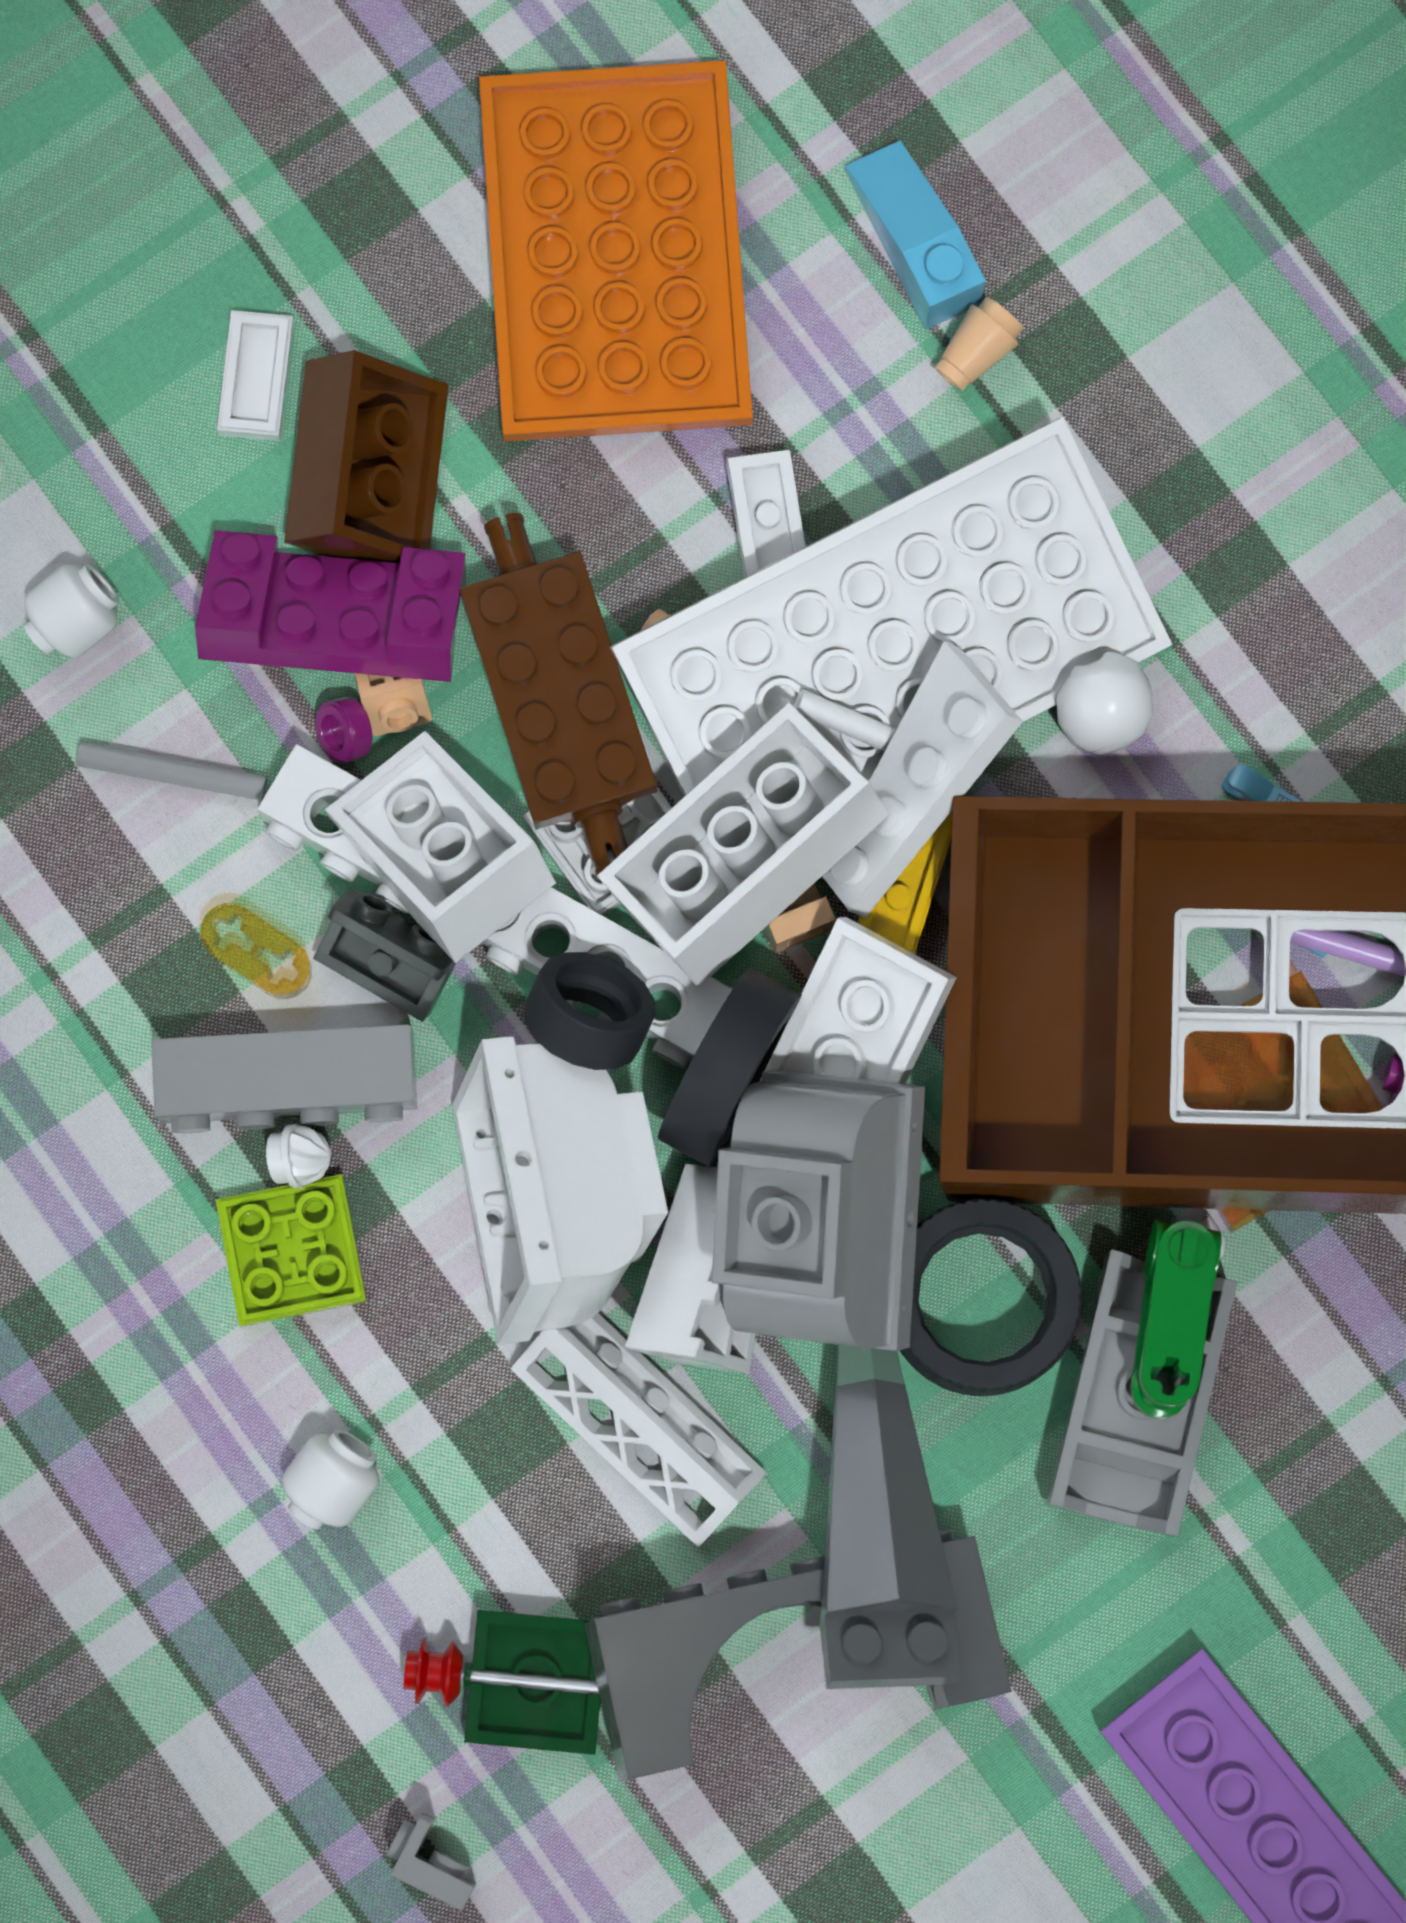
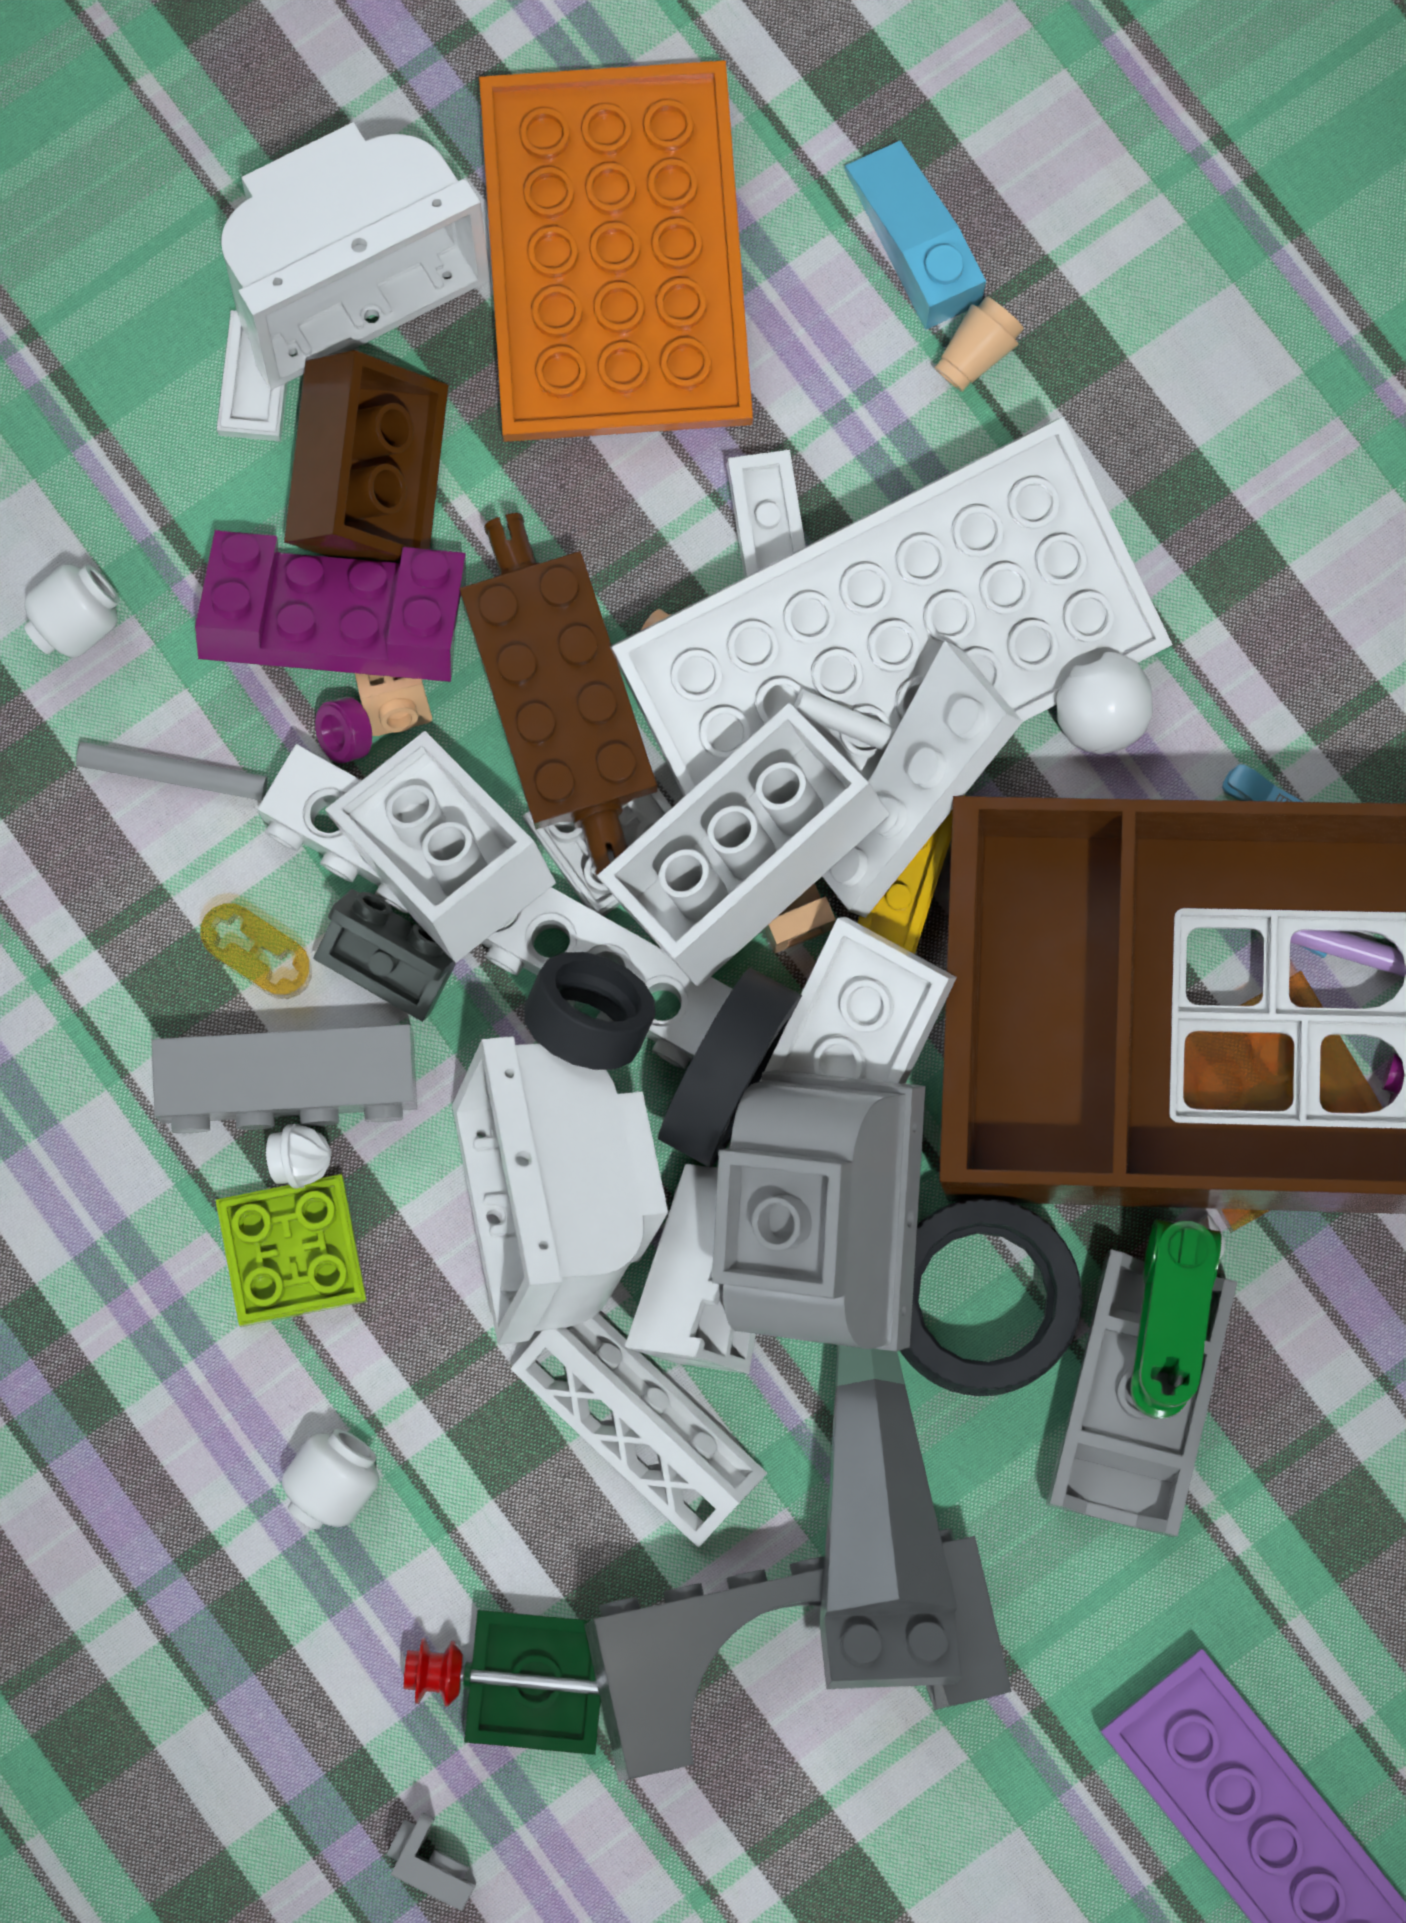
none -> white container [221,122,490,390]

